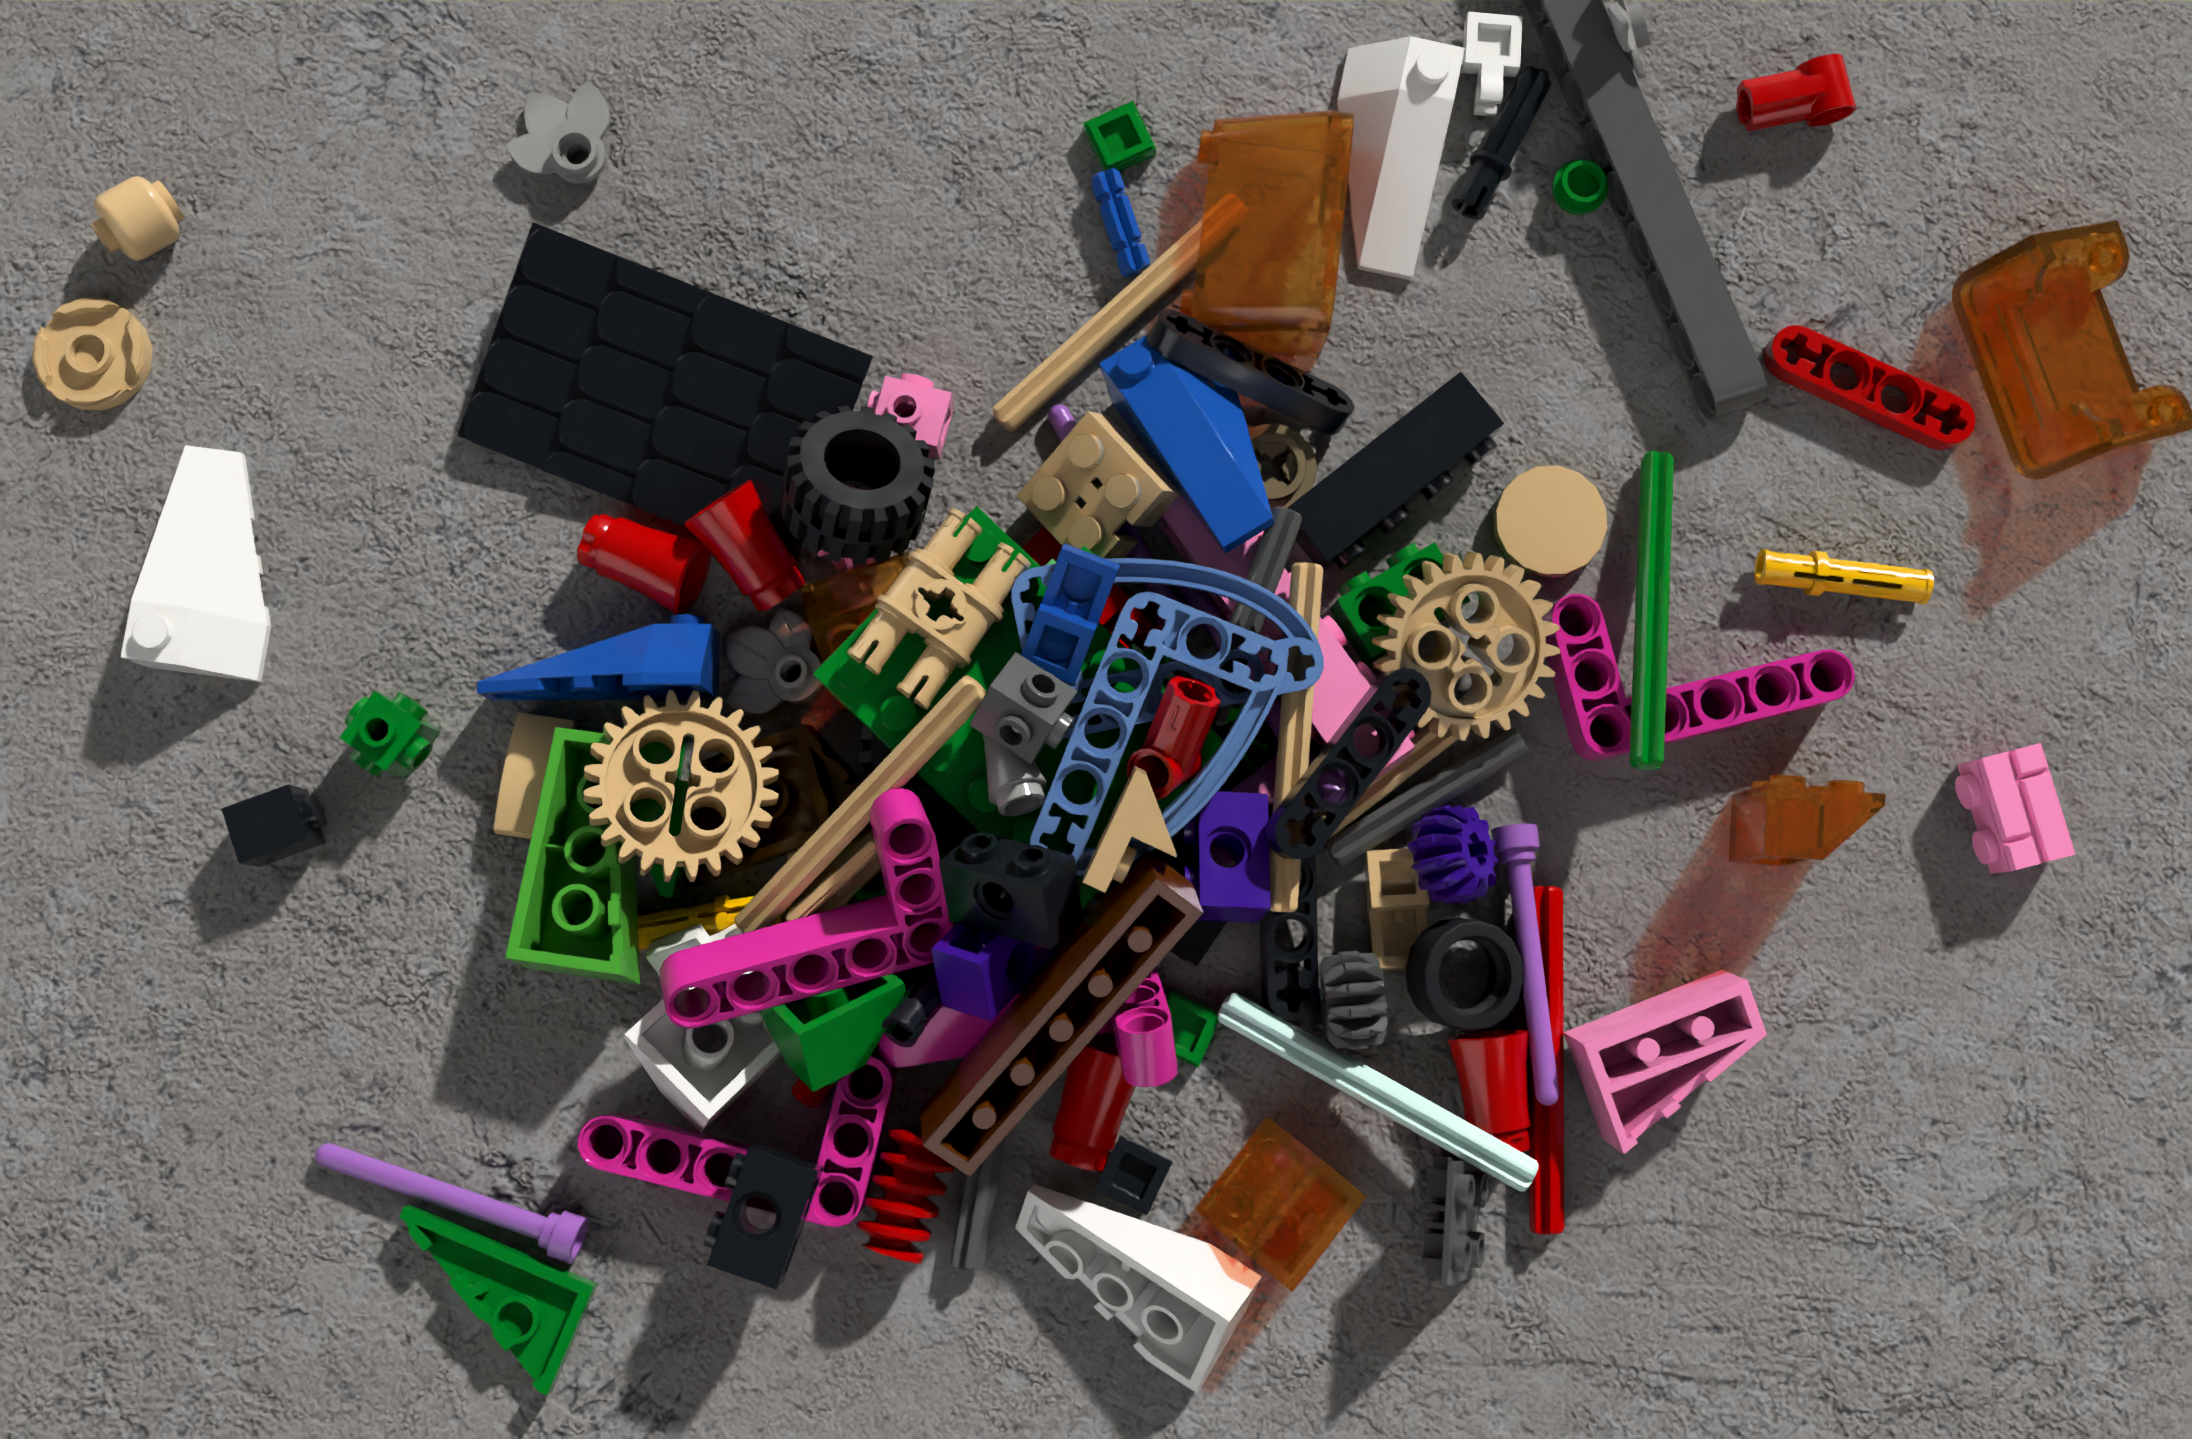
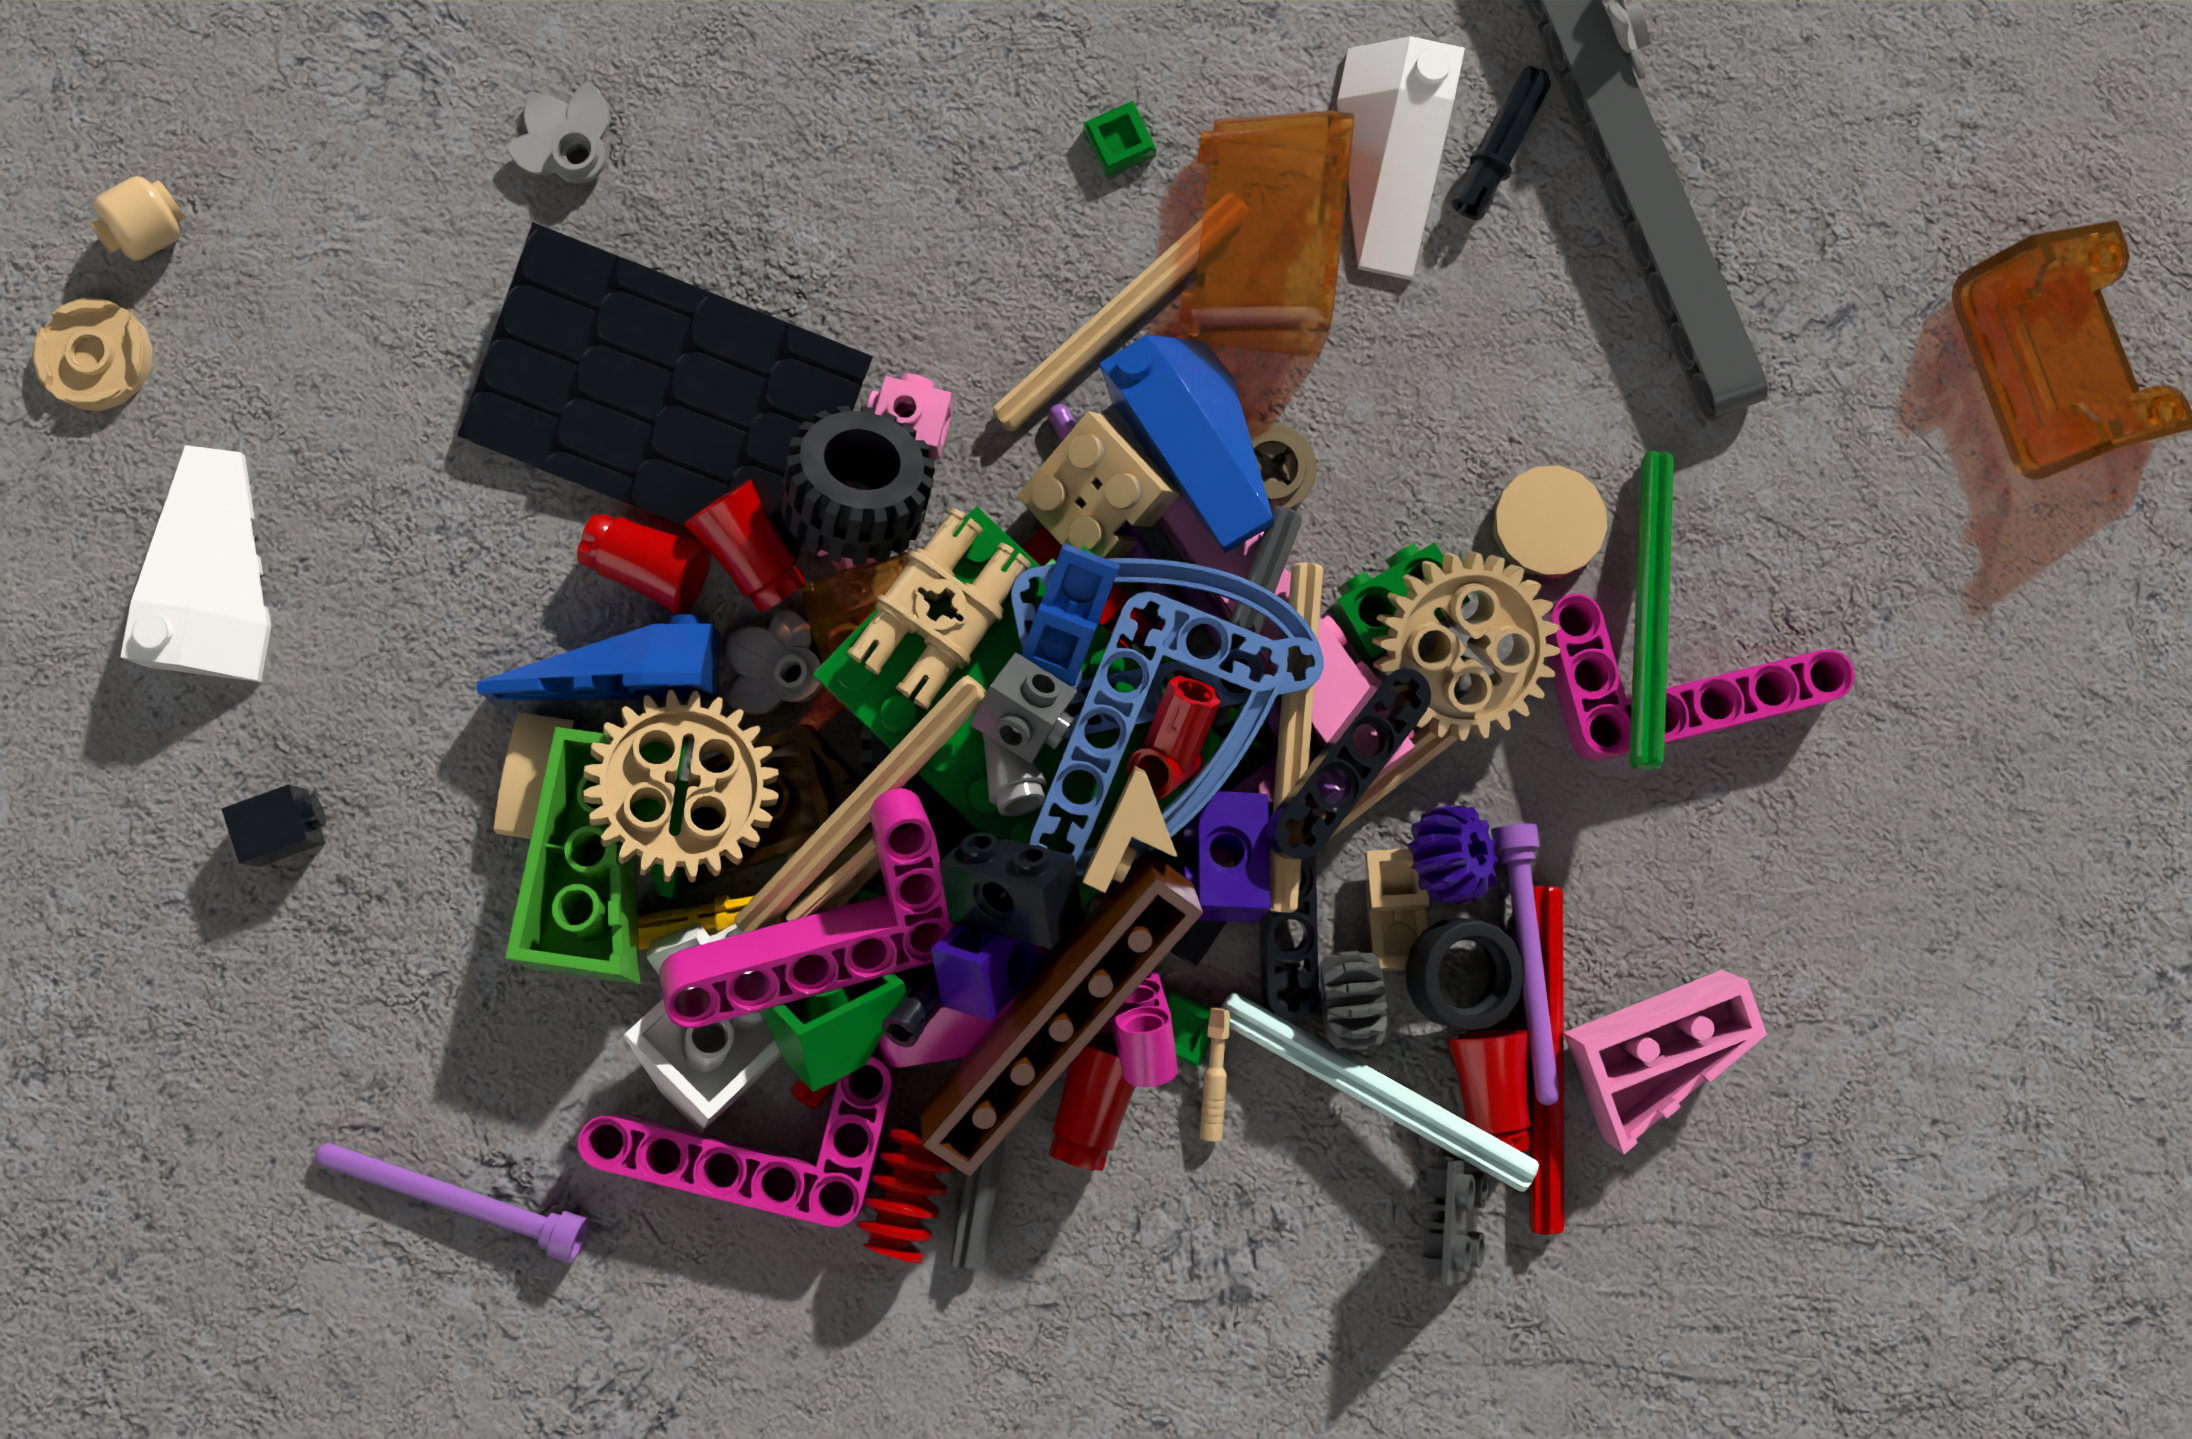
green brick [339,691,441,778] -> none
green wing [399,1204,598,1396] -> none
black brick [704,1143,825,1289] -> none
white wedge [1015,1184,1262,1393] -> none
blue axle [1091,168,1150,278] -> none
black plate [1094,1134,1173,1215] -> none
black beam [1146,309,1355,435] -> none
clear orange slope [1194,1116,1367,1292] -> none
black brick [1287,372,1504,572] -> none
dark grey axle [1325,728,1528,866] -> none
white plate [1461,12,1523,117] -> none
green plate [1552,160,1608,215] -> none
clear orange slope [1729,775,1886,867] -> none
red piece [1736,54,1857,132] -> none
yellow pin [1754,549,1934,605] -> none
red beam [1763,325,1976,451] -> none
bright pink brick [1955,743,2075,874] -> none
none -> tan piece [1199,1008,1230,1141]

